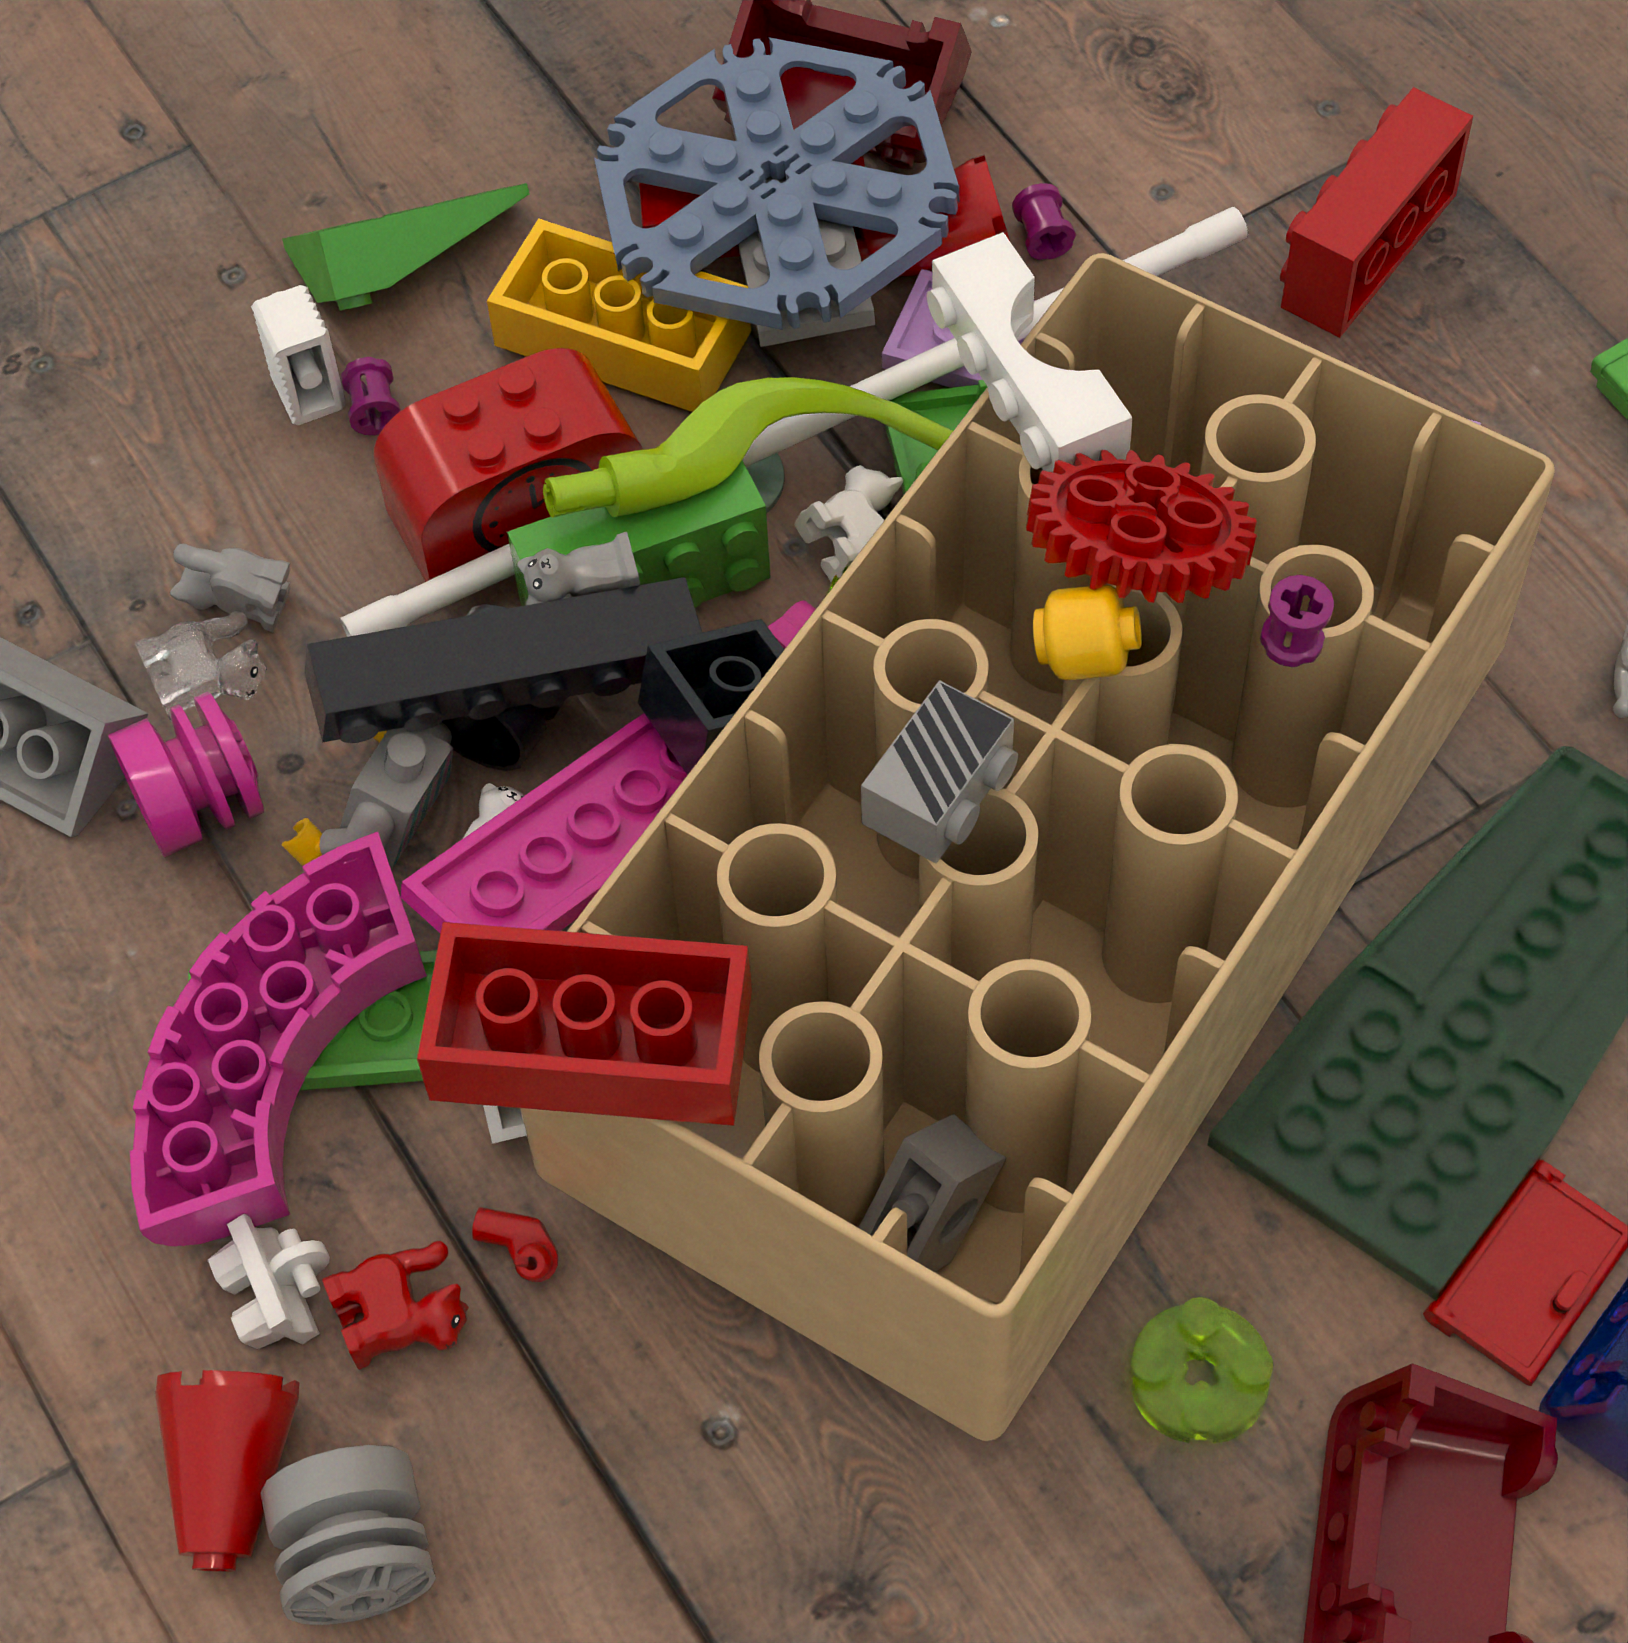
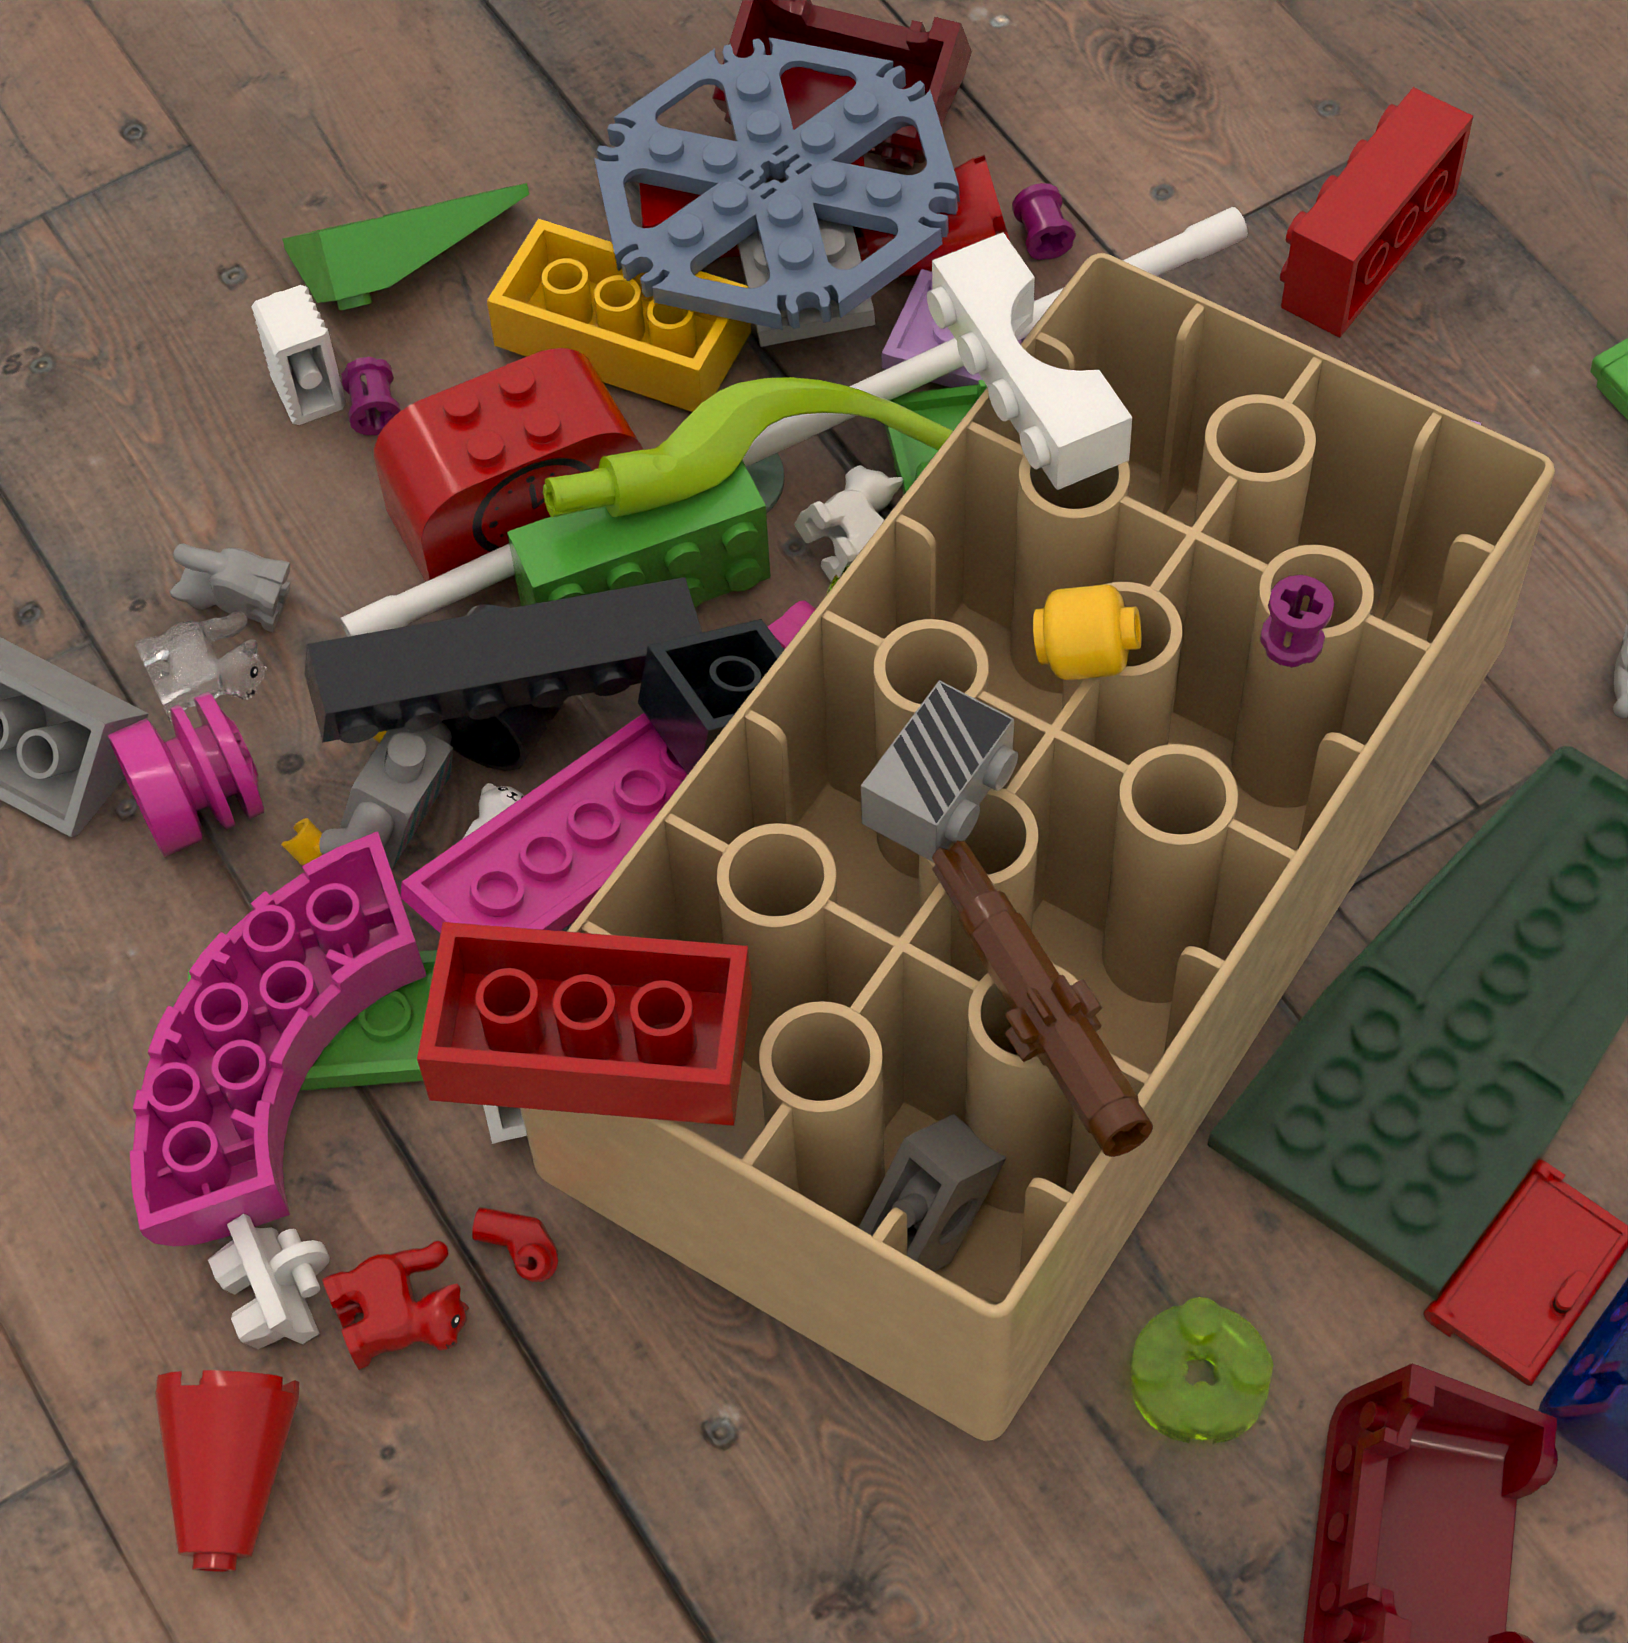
light grey wheel [260,1445,436,1625] -> none
light grey animal [517,532,640,605] -> none
red gear [1026,450,1257,603] -> none
none -> reddish brown piece [931,840,1153,1157]

